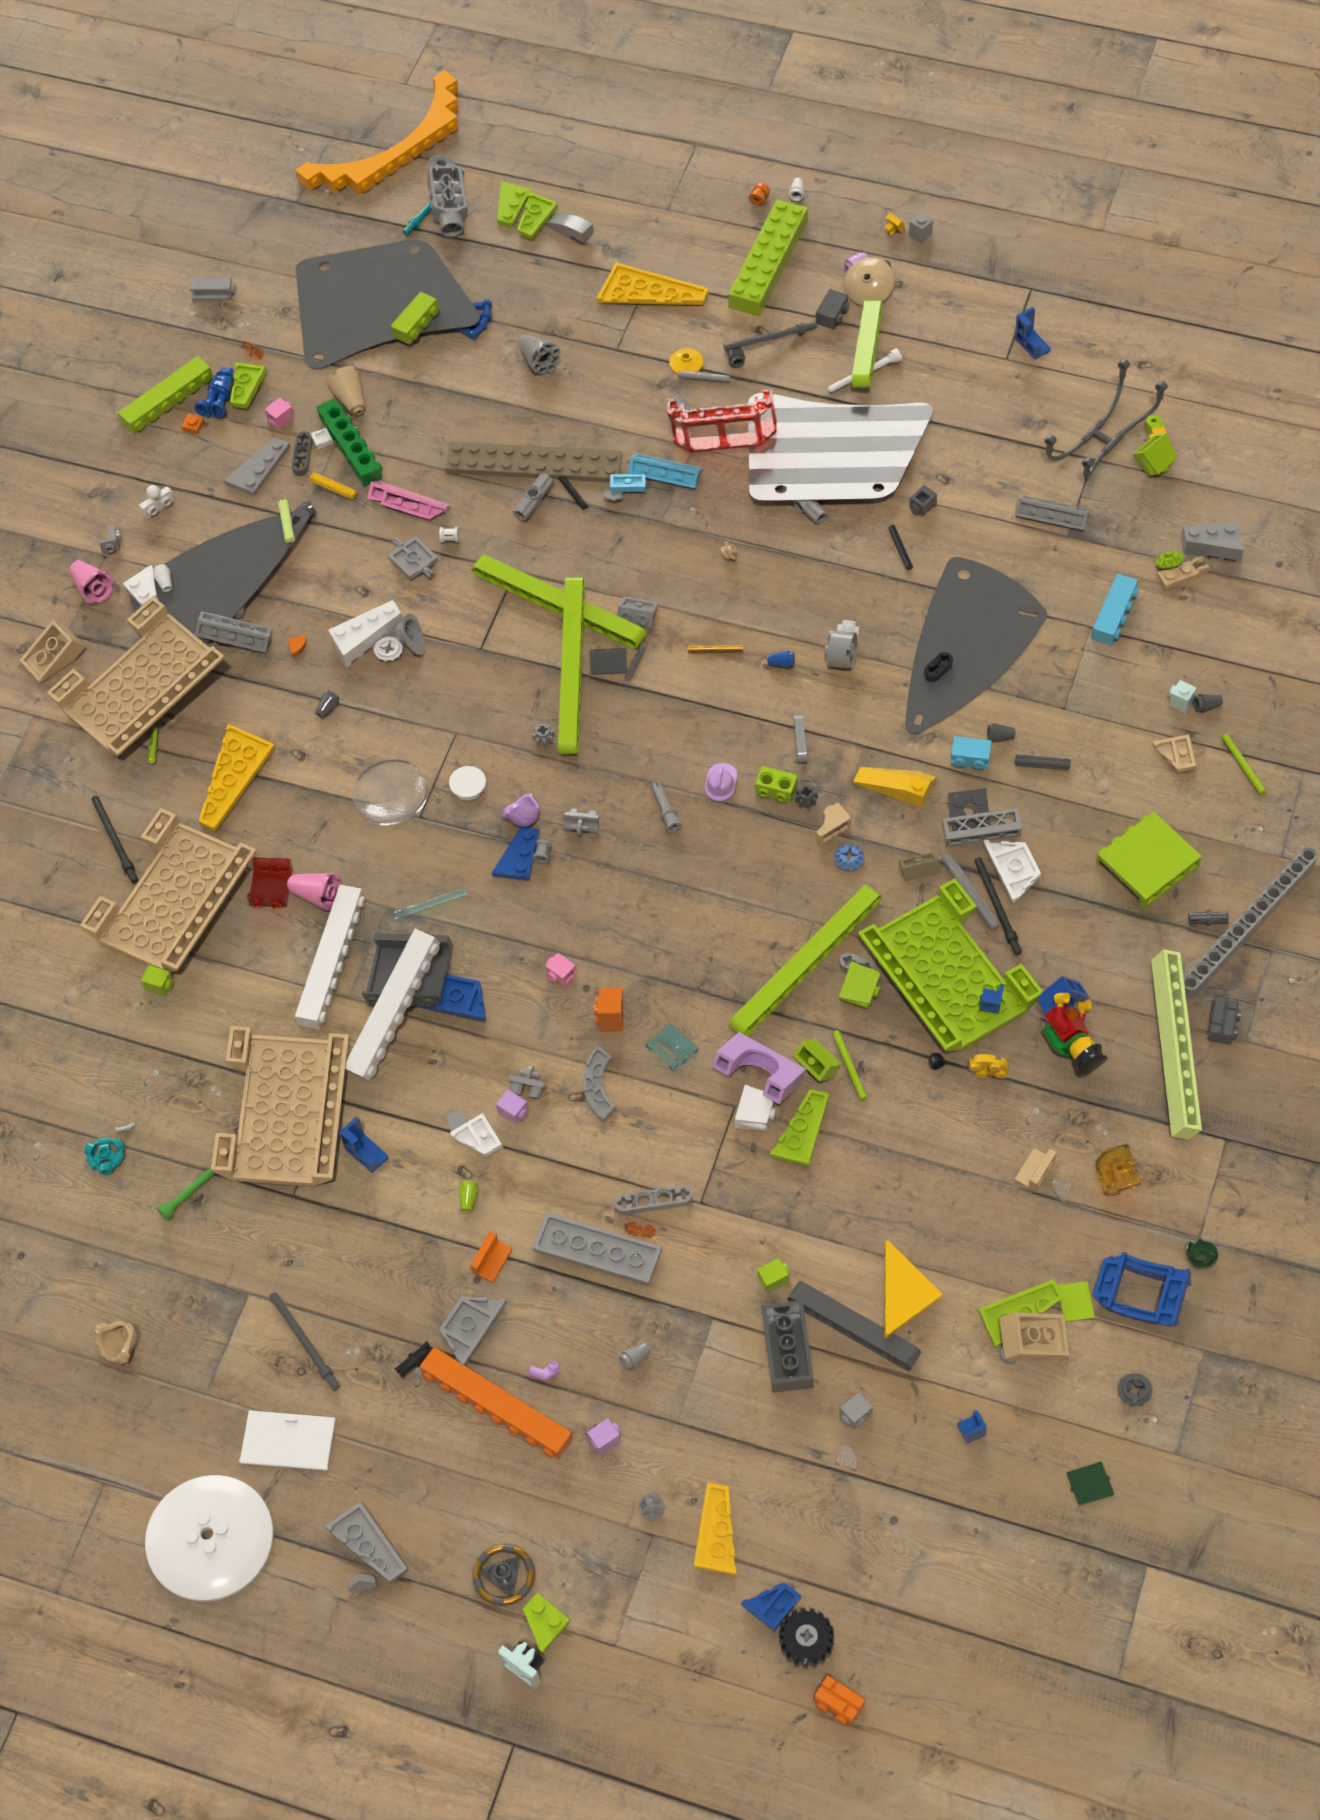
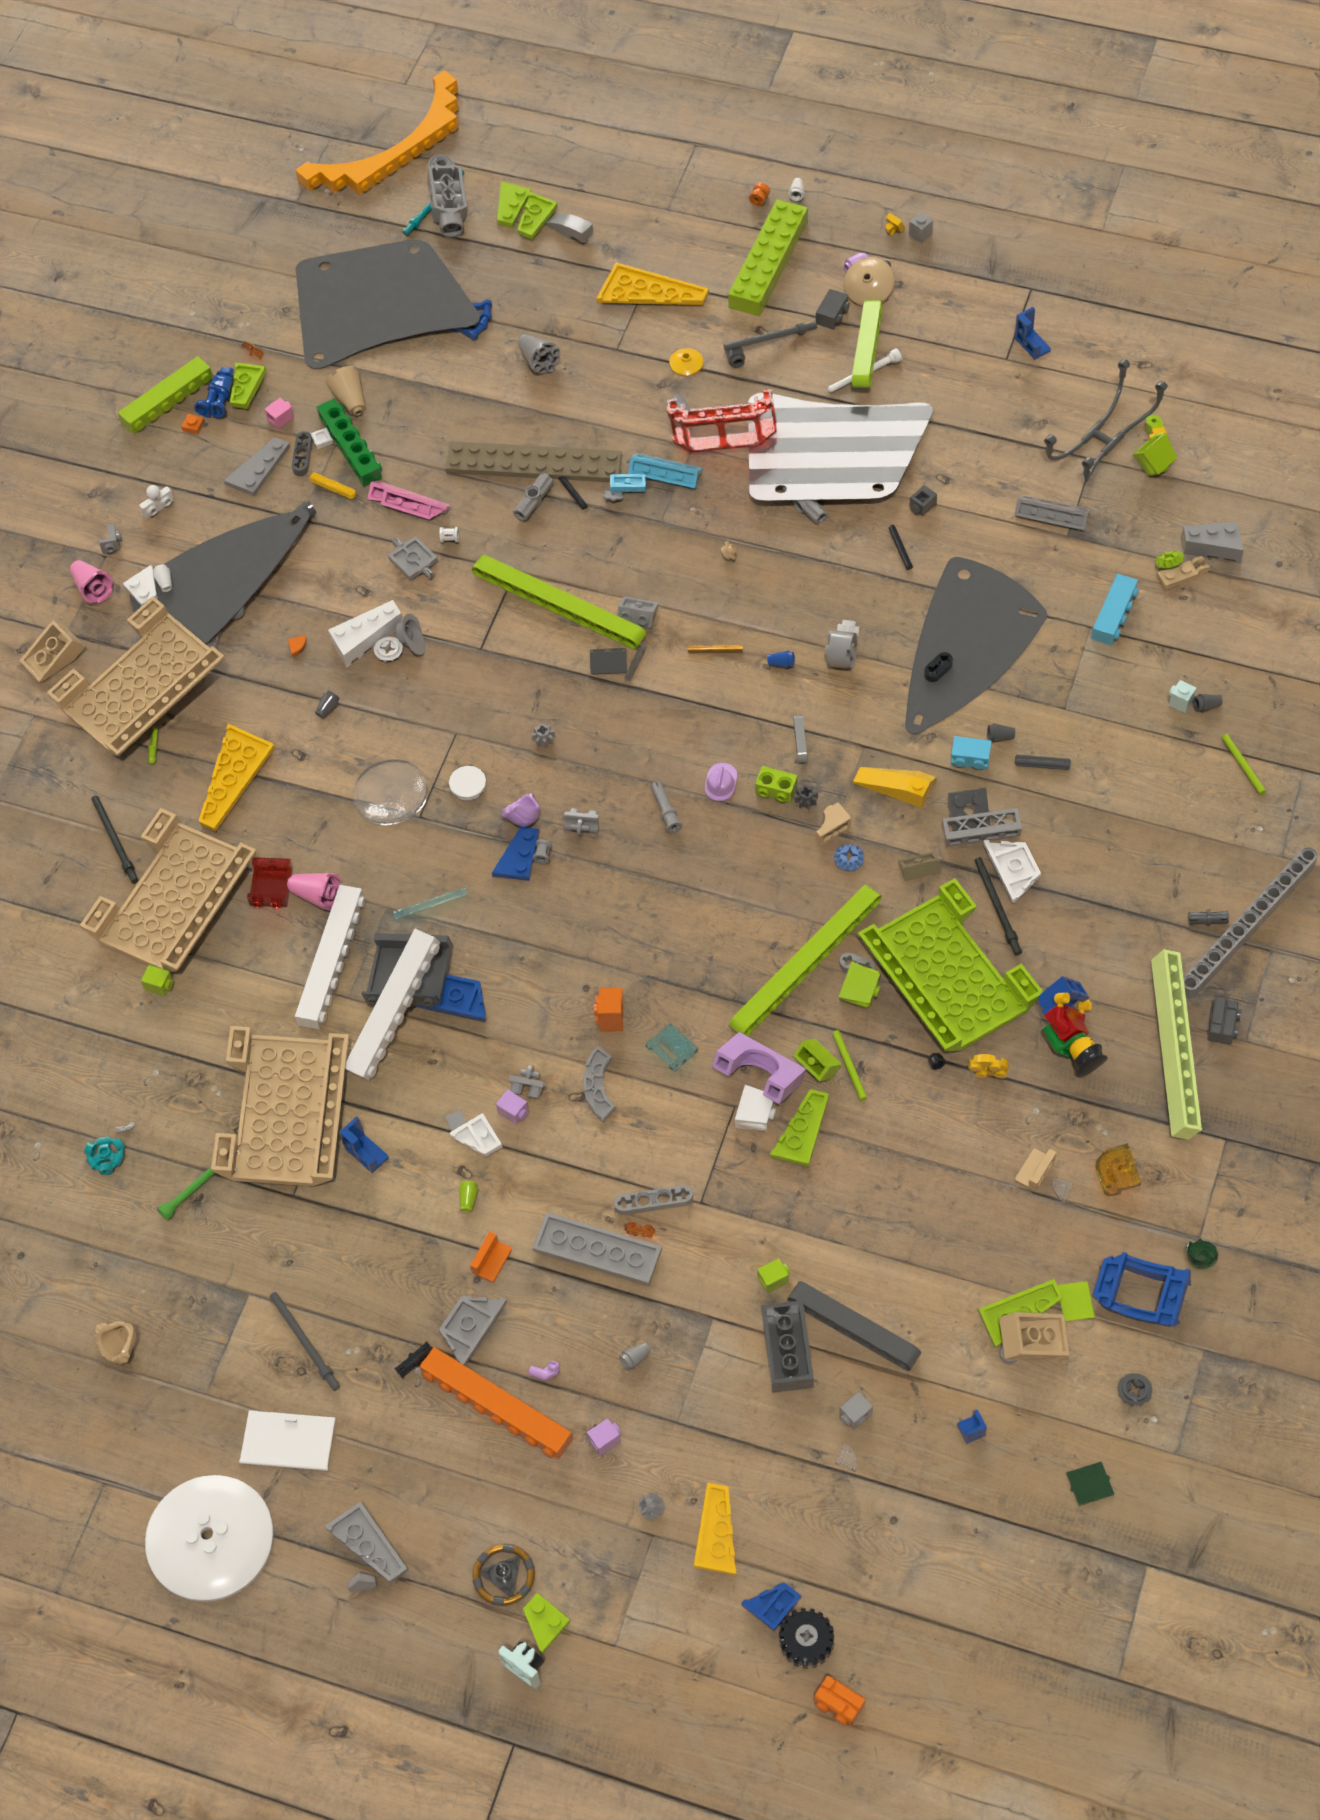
light grey window [190,275,236,301] -> none
light grey fence [195,611,272,653] -> none
yellowish green axle [278,499,295,543] -> none
lime brick [391,292,439,345] -> none
bright pink brick [545,953,577,988] -> none
lime beam [558,577,585,755] -> none
light grey bar [679,371,730,382] -> none
yellow tile [884,1240,943,1338] -> none
light grey axle [942,854,999,930] -> none
blue panel [980,984,1004,1014] -> none
lime panel [1096,812,1202,909] -> none
tan wing [1153,734,1196,773] -> none

